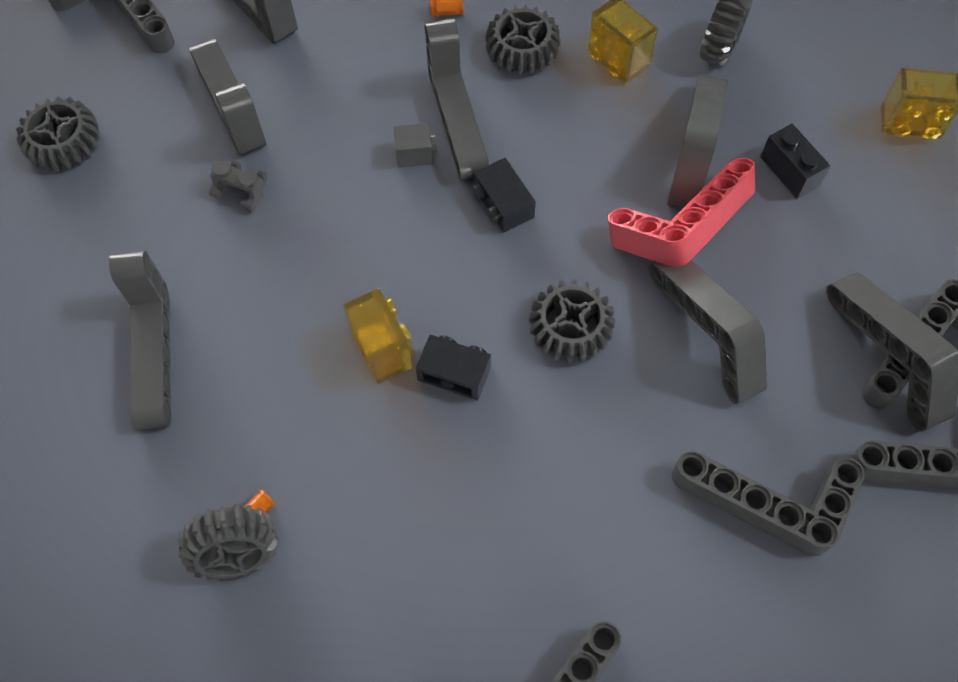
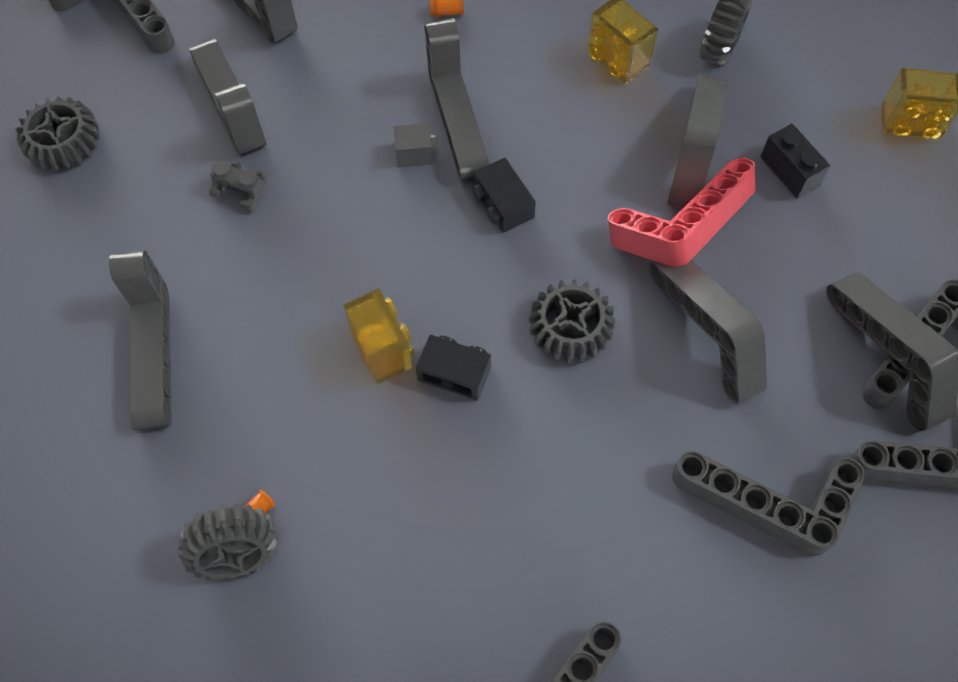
dark grey gear [485,4,561,75] -> none

